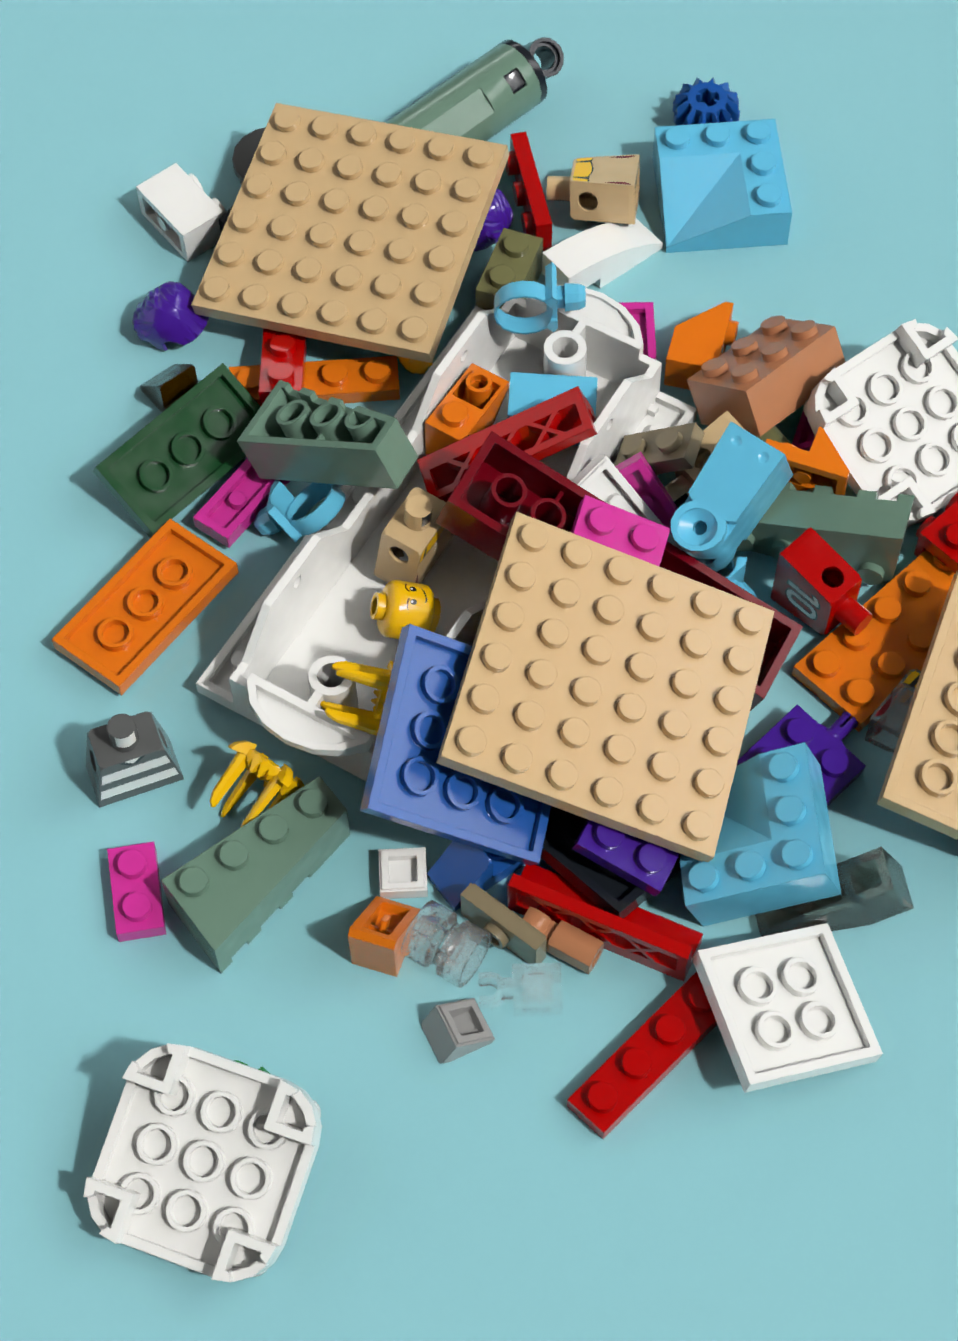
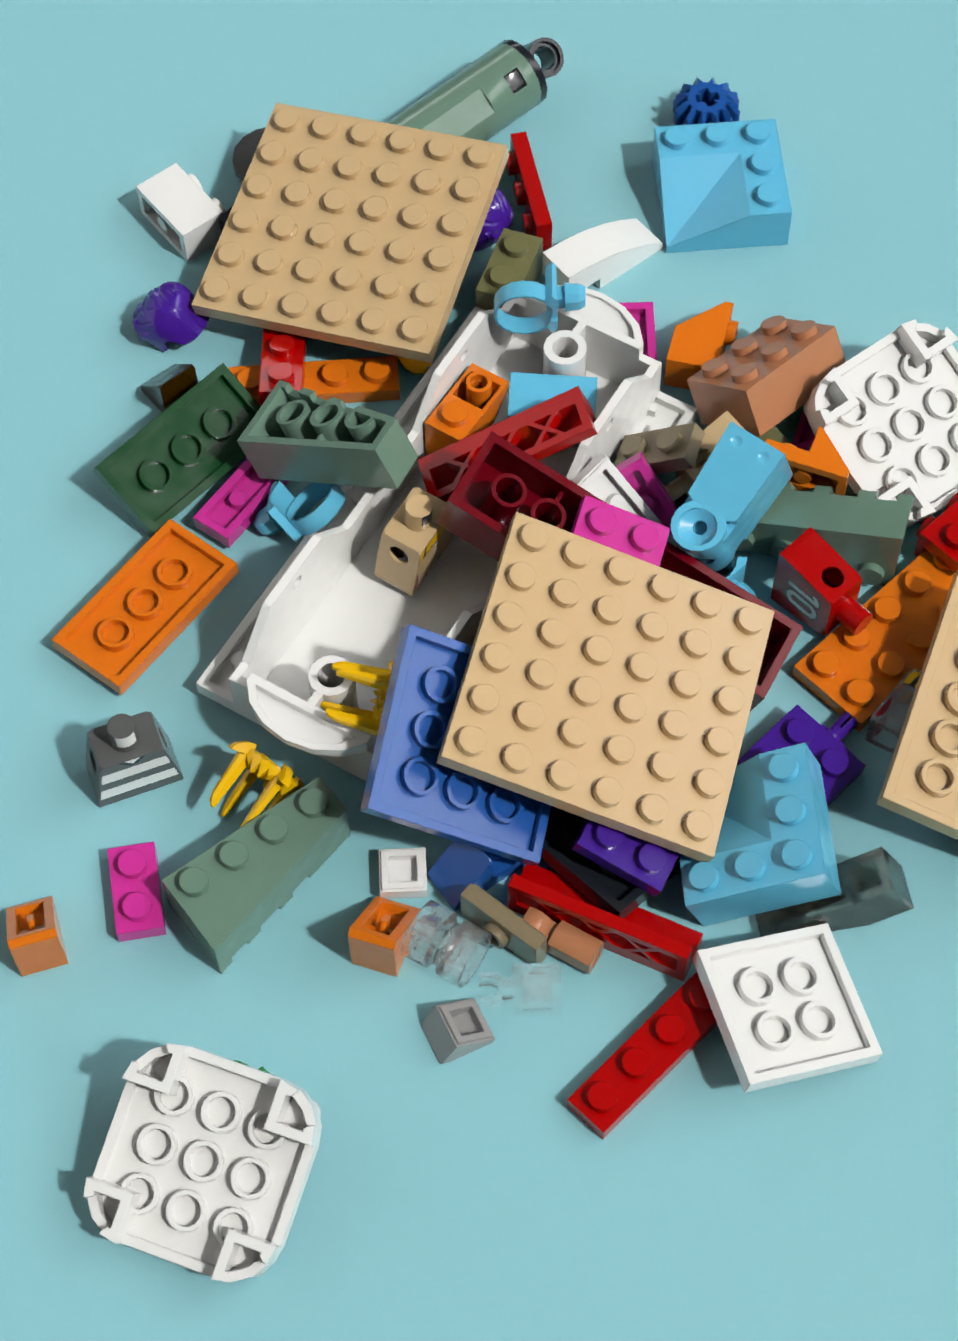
yellow head [370,580,441,639] -> none
tan torso [547,154,640,224] -> none
none -> orange slope [6,896,69,976]

